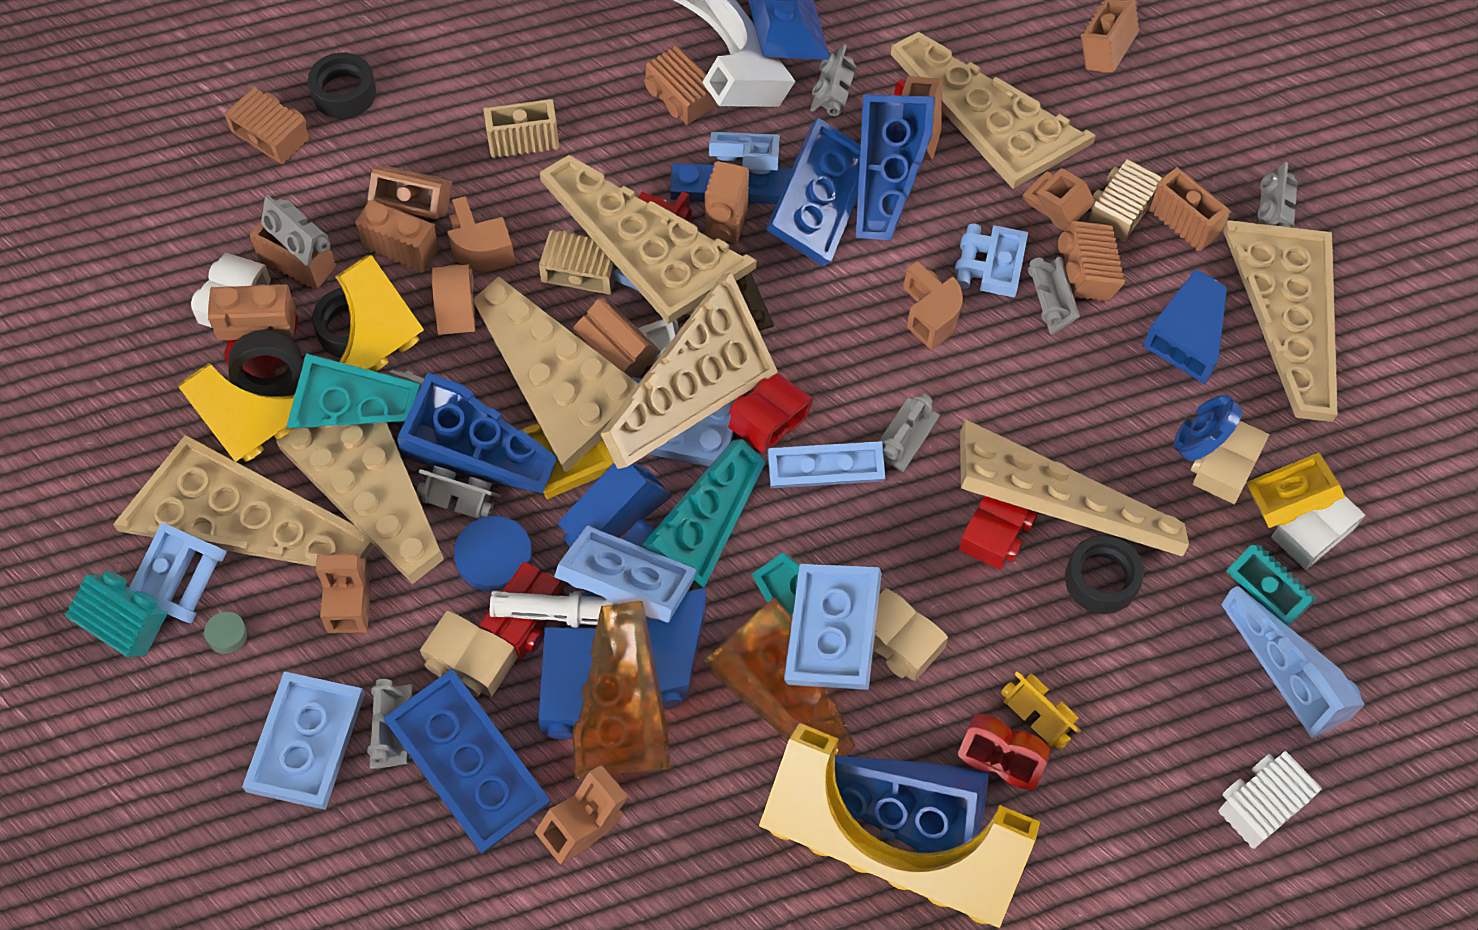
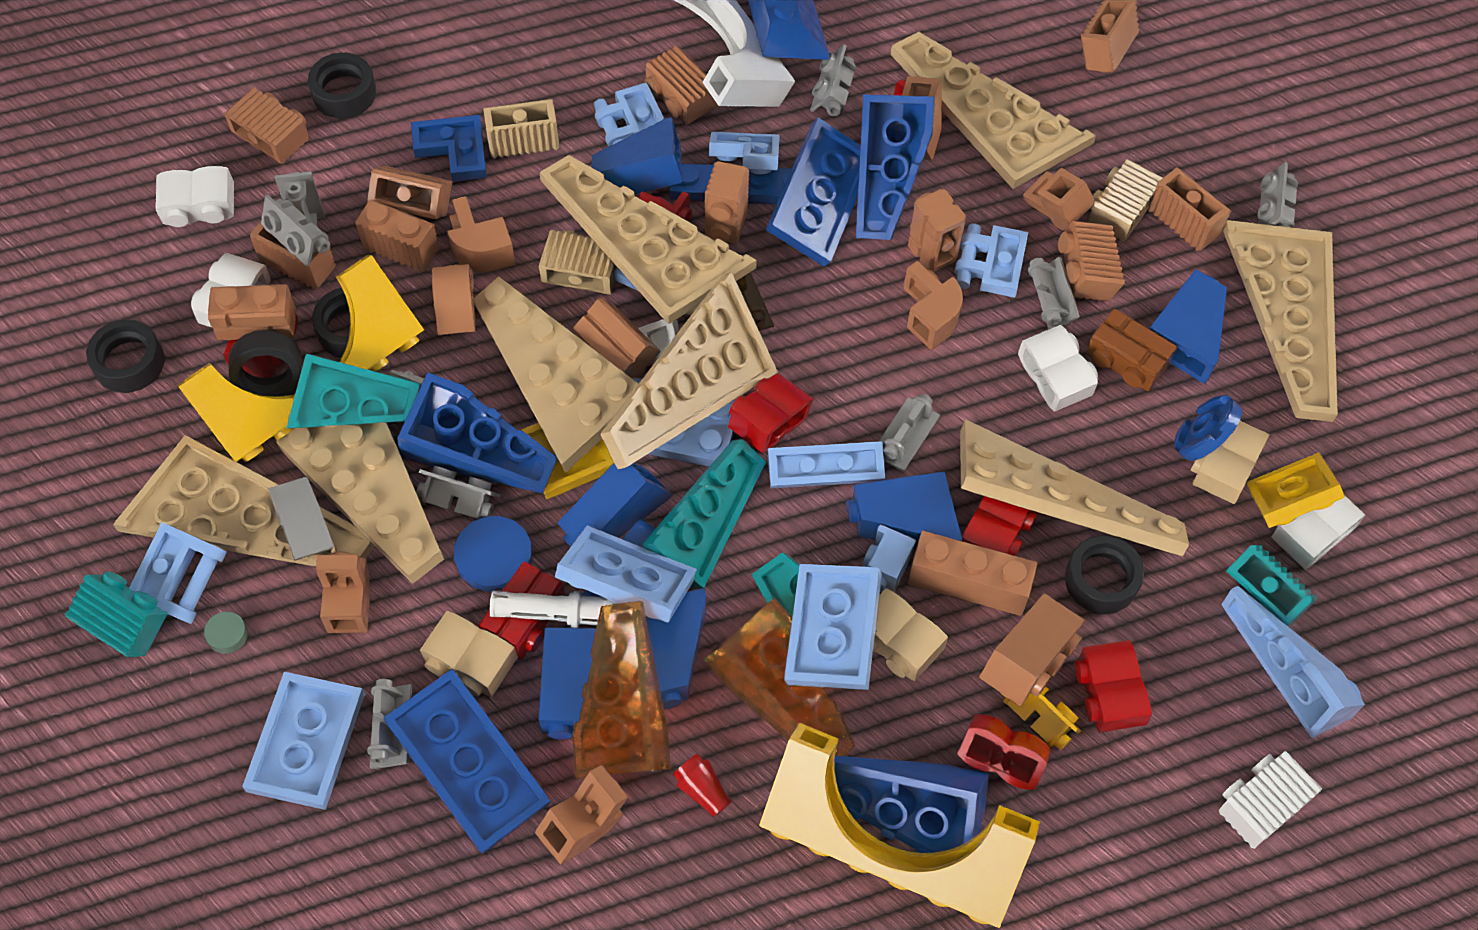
none -> black tyre [86,319,165,393]
none -> white brick [156,166,234,227]
none -> light grey slope [268,476,334,561]
none -> light grey hinge [275,171,325,227]
none -> blue plate [411,115,487,182]
none -> blue slope [591,117,683,195]
none -> light blue plate [593,82,664,147]
none -> red cone [673,753,732,818]
none -> blue slope [846,471,962,550]
none -> light blue brick [862,524,916,592]
none -> nougat brick [908,189,966,272]
none -> nougat brick [908,530,1038,616]
none -> nougat brick [979,593,1085,706]
none -> white brick [1018,325,1098,412]
none -> red brick [1074,640,1152,733]
none -> dark orange brick [1086,308,1178,392]

